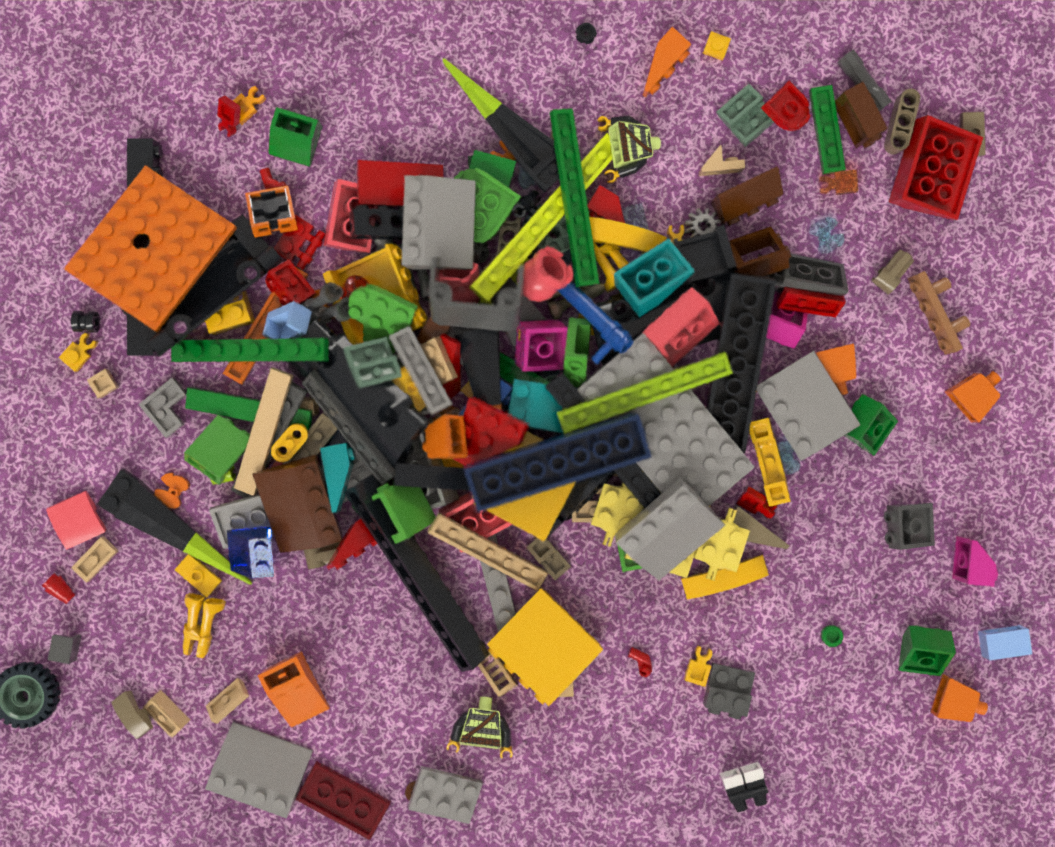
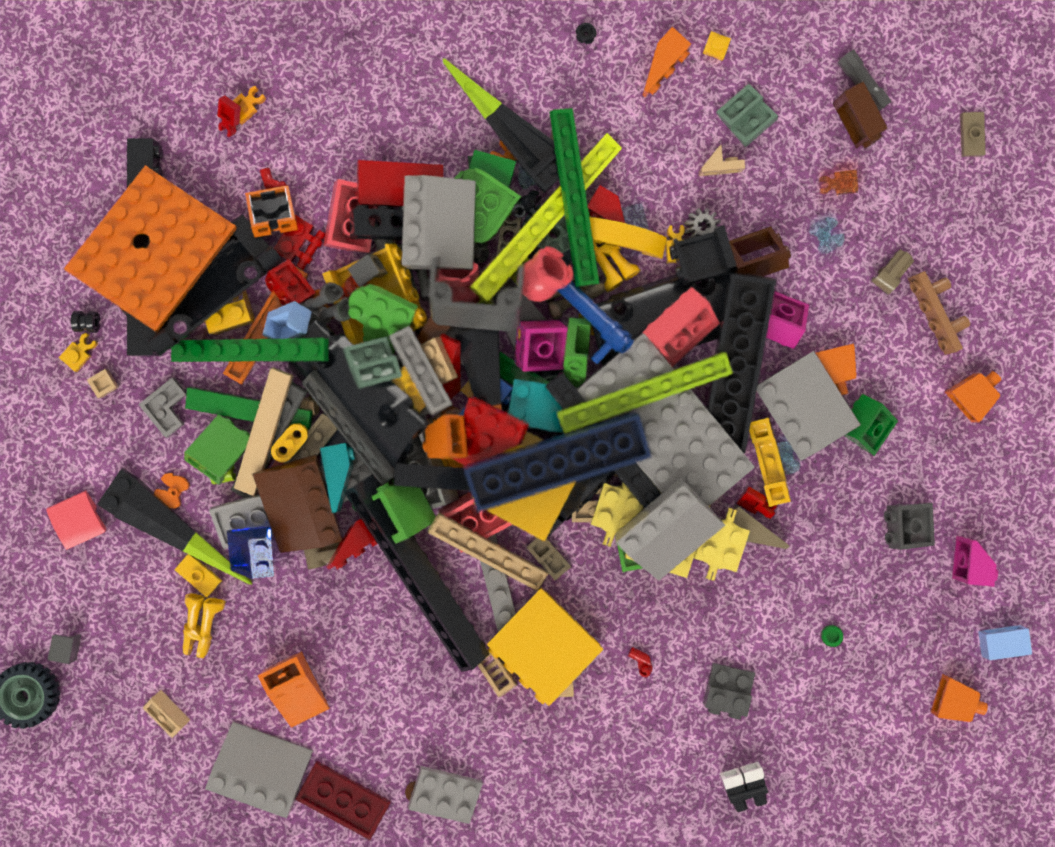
red cone [42,573,76,604] -> none
tan plate [71,536,119,583] -> none
dark tan slope [111,691,153,739] -> none
tan plate [206,678,249,724] -> none
green slope [269,107,323,167] -> none
torso [446,697,513,758] -> none
torso [597,115,661,184] -> none
teal slope [614,238,695,317] -> none
yellow slope [681,555,769,599] -> none
yellow plate [684,645,712,687] -> none
reddish brown slope [711,166,784,226] -> none
dark grey slope [758,254,848,296] -> none
red tile [761,80,811,131] -> none
red plate [776,287,846,318] -> none
green plate [809,85,846,175] -> none
dark tan beam [884,88,920,155] -> none
red slope [888,115,984,221] -> none
green slope [898,625,956,676] -> none
none -> dark grey panel [348,254,388,286]

